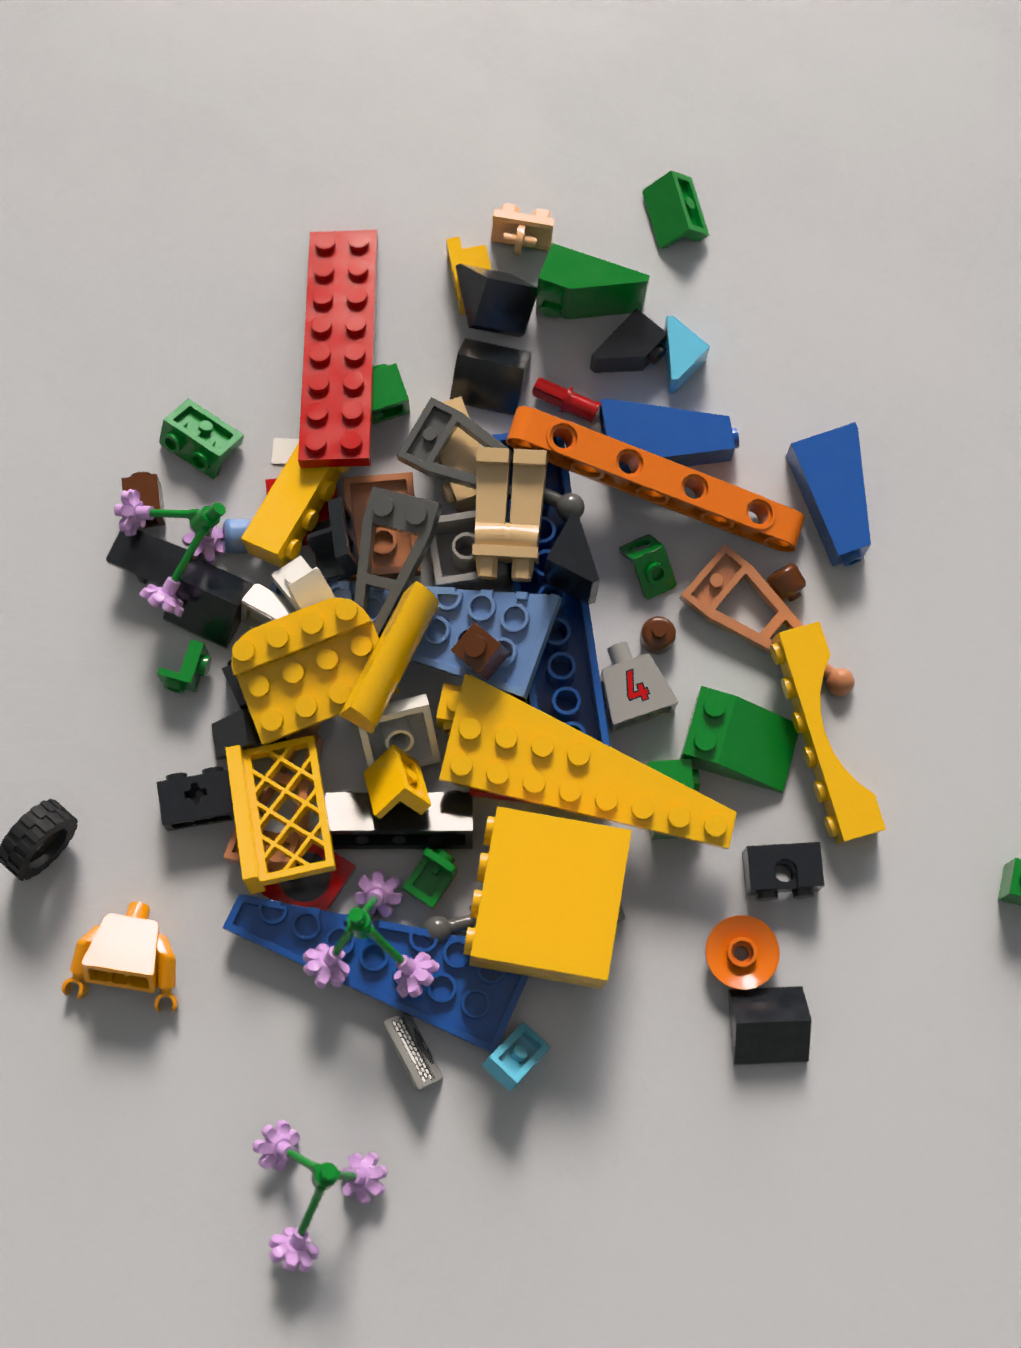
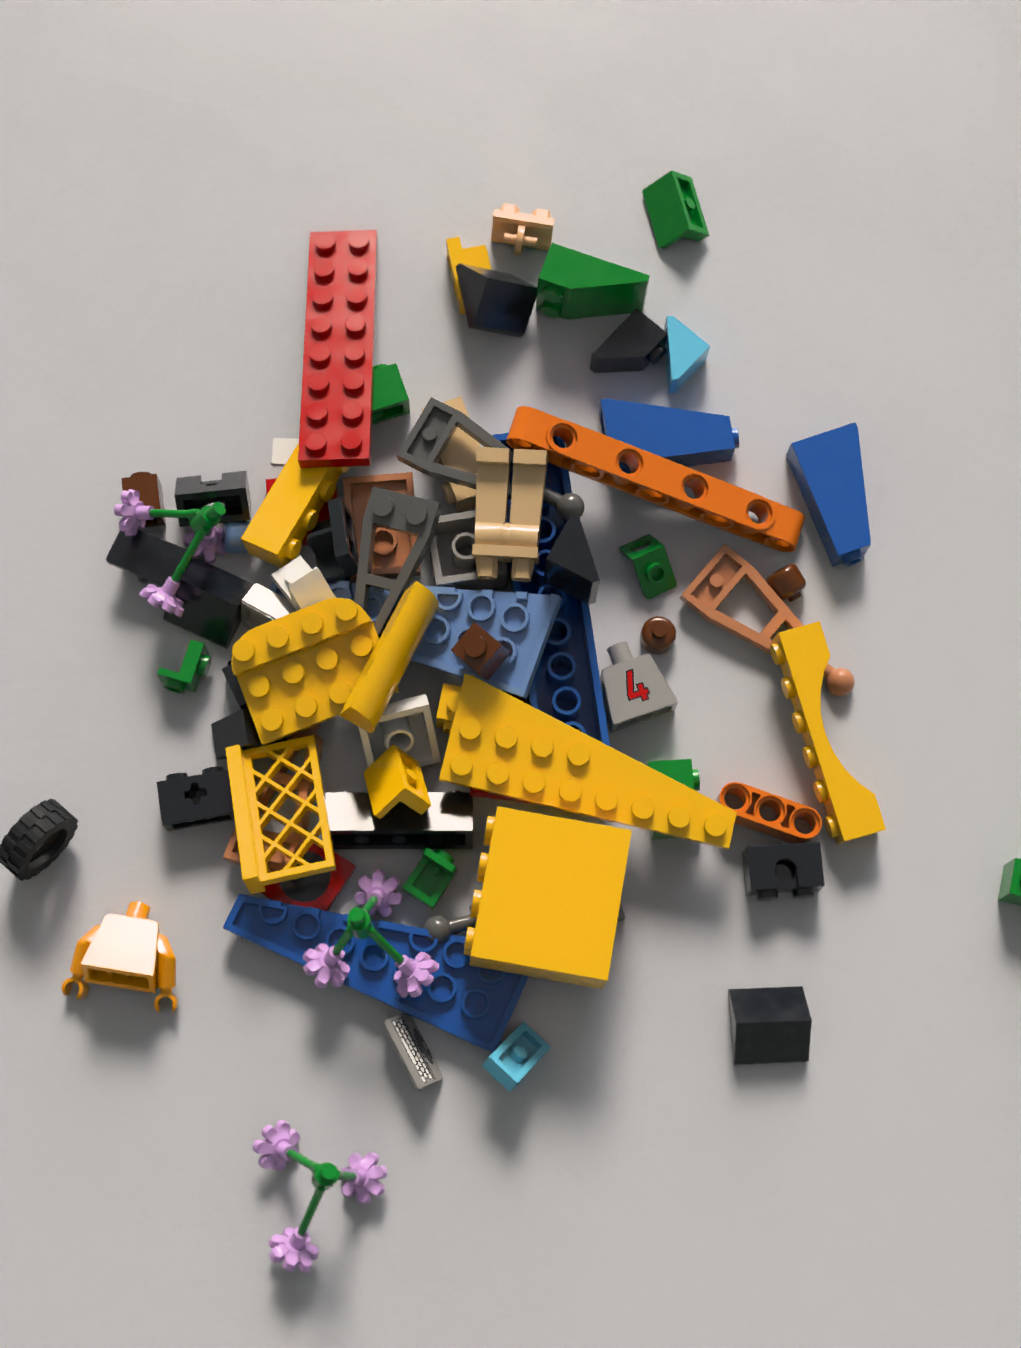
green bracket [159,398,244,479] -> none
black slope [450,338,531,416] -> none
red axle [532,378,600,423] -> none
green slope [679,686,798,793] -> none
orange dish [705,915,780,990] -> none
none -> black brick [174,471,251,527]
none -> orange beam [716,782,822,843]

